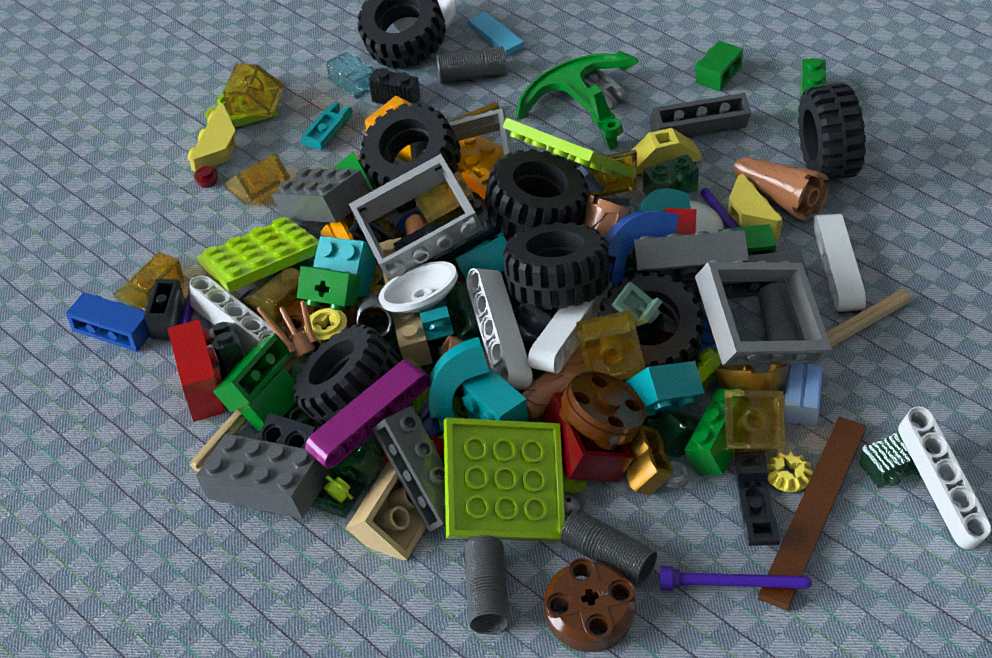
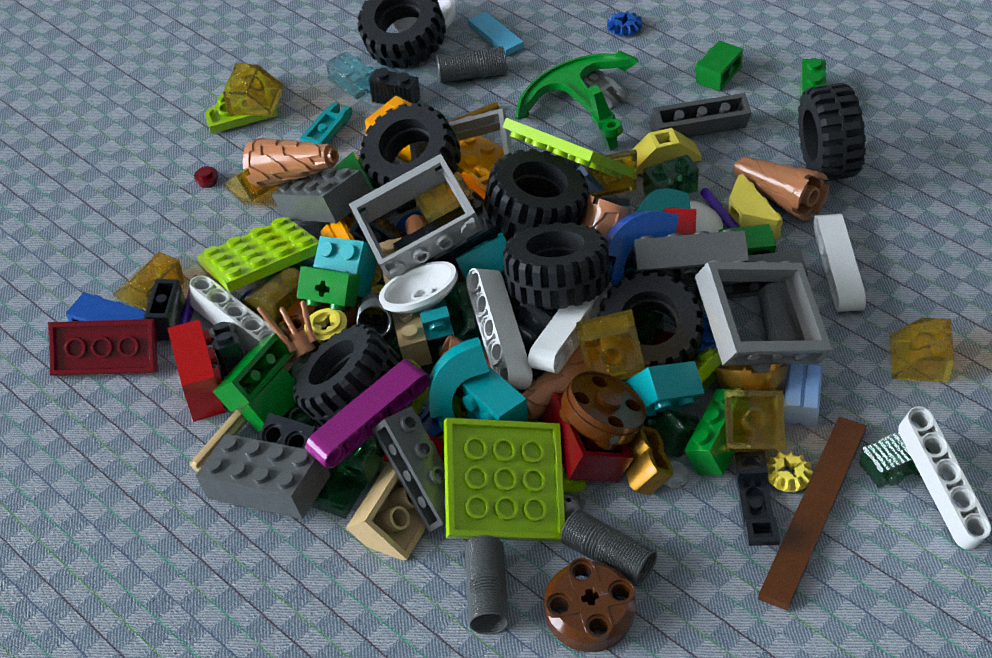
light yellow slope [188,103,237,172] -> none
lime plate [323,475,353,503] -> none
sand green bracket [612,282,663,326] -> none
dark purple piece [660,566,812,591] -> none
tan axle [826,289,911,347] -> none
none -> dark red tile [48,319,158,376]
none -> nougat cone [243,138,339,188]
none -> blue gear [607,11,642,36]
none -> clear yellow slope [890,317,955,382]

